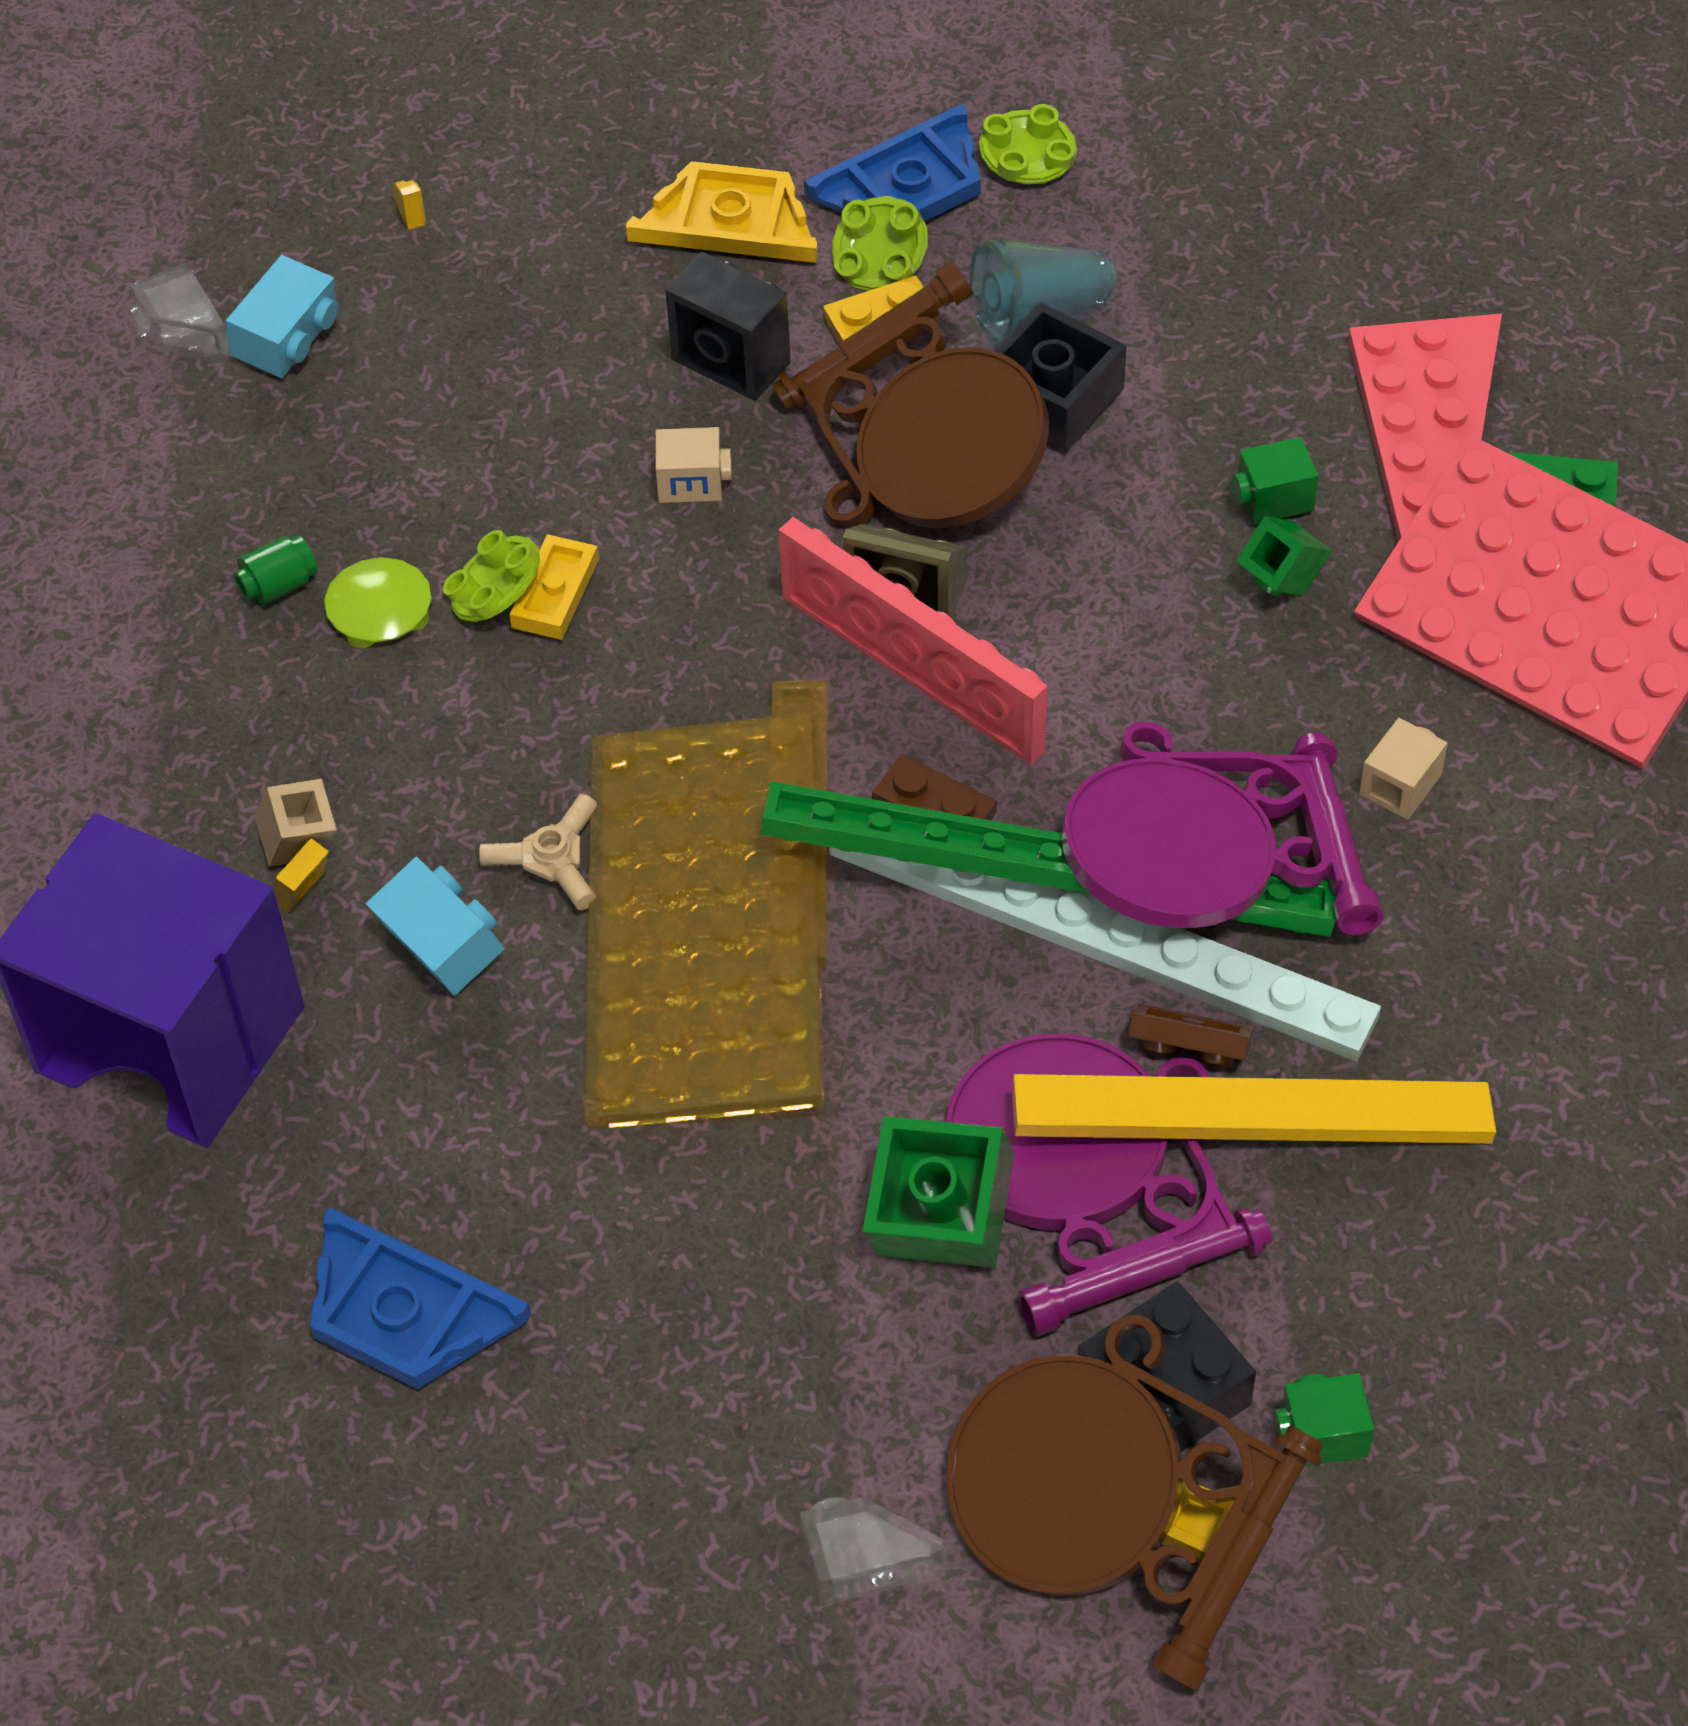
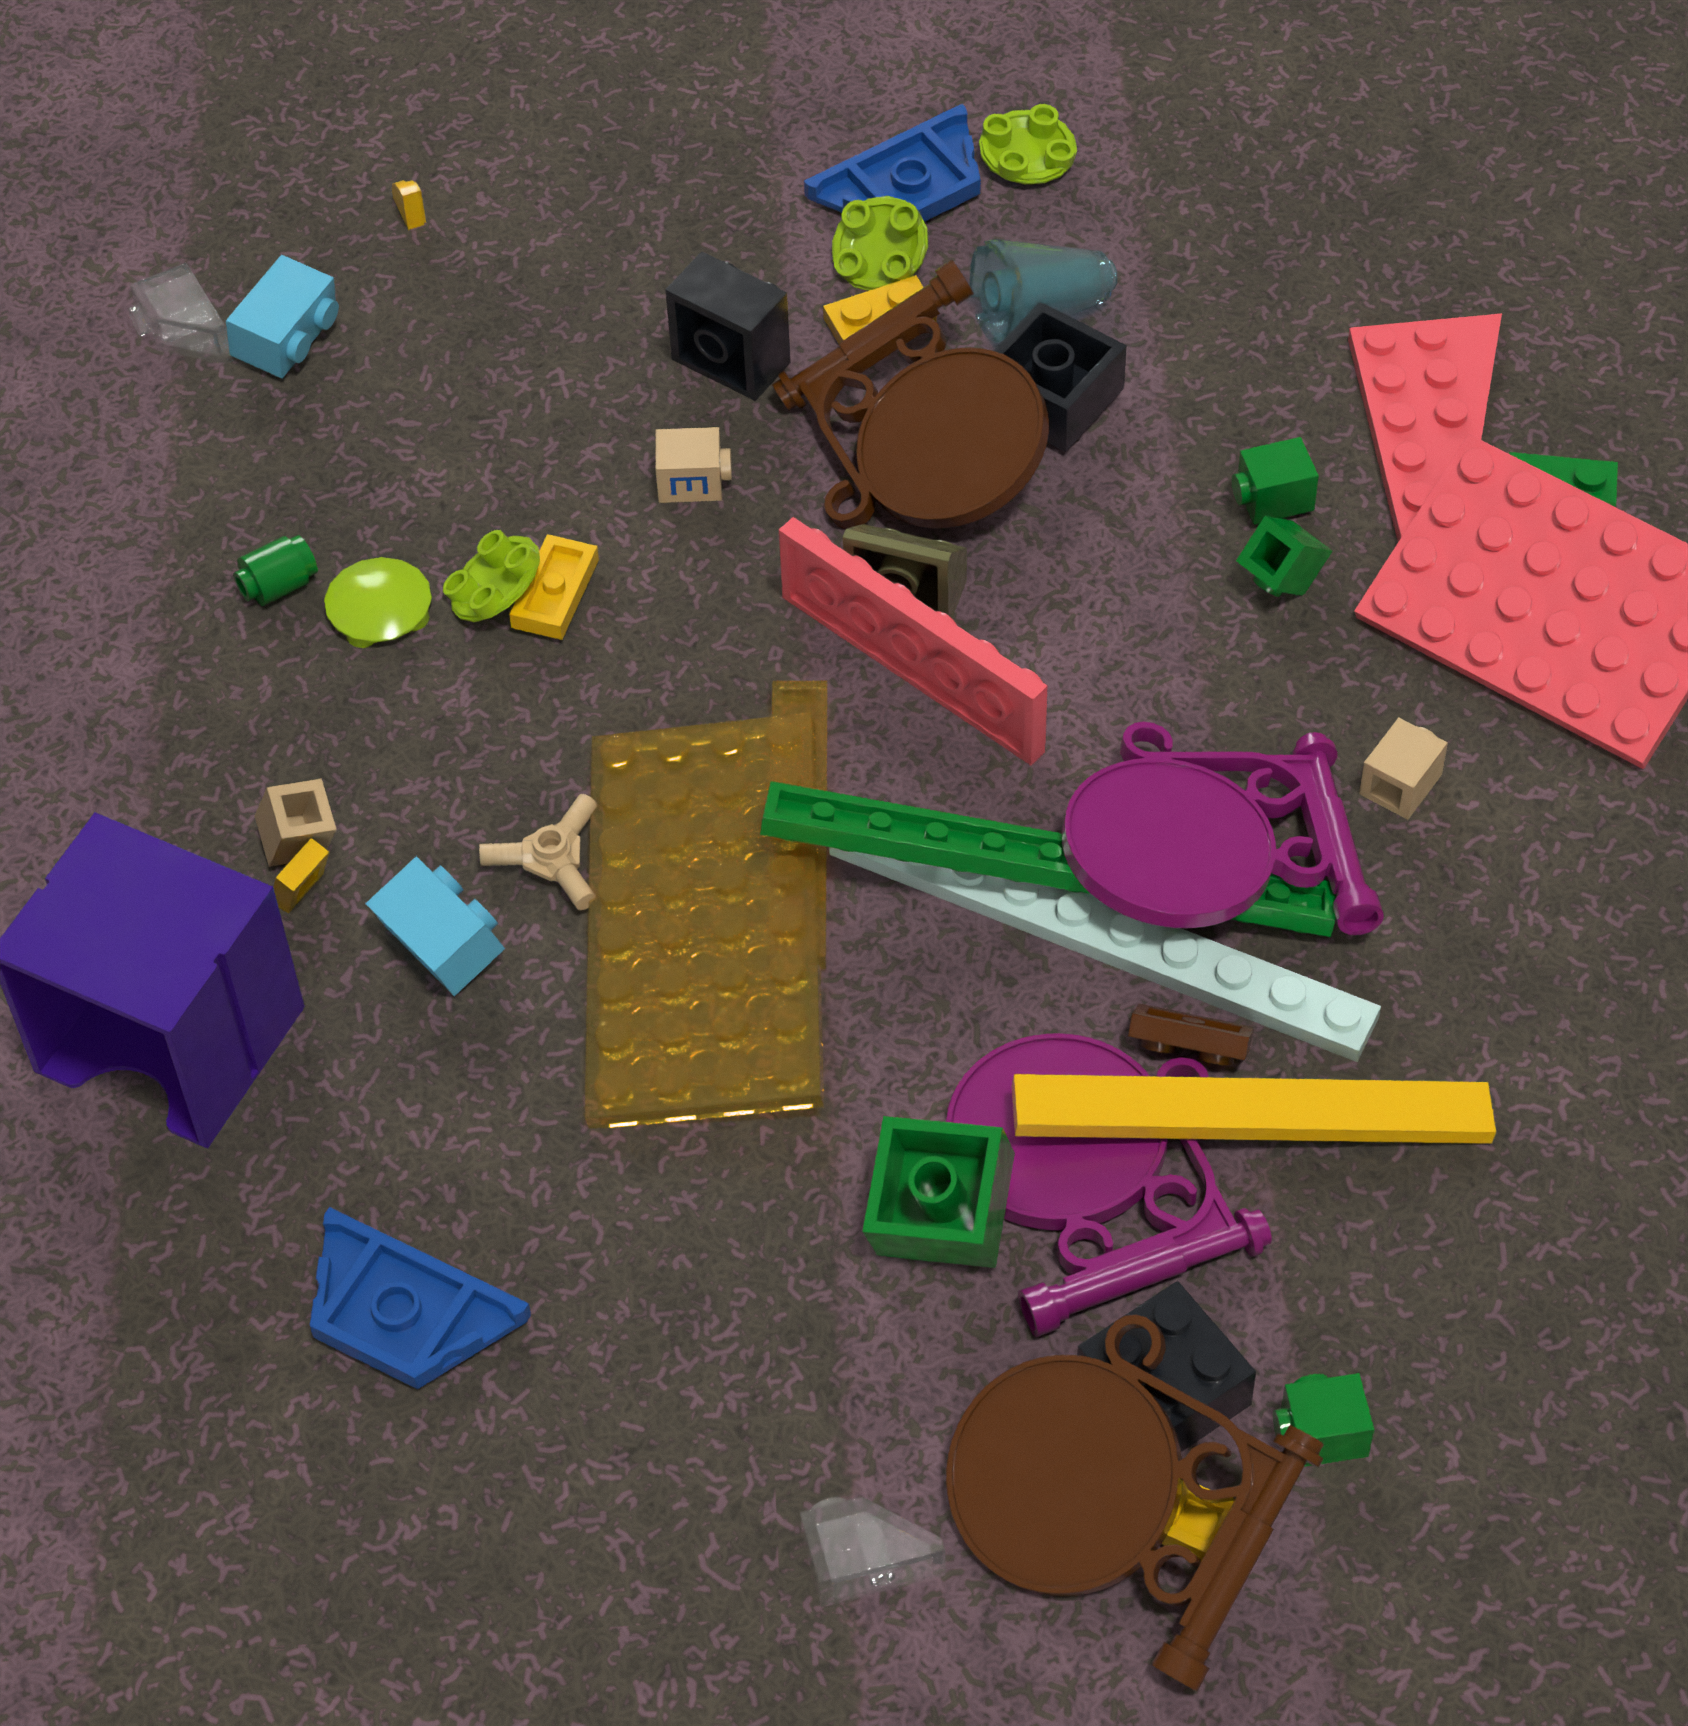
yellow wing [626,161,818,263] -> none
reddish brown plate [872,754,997,820] -> none

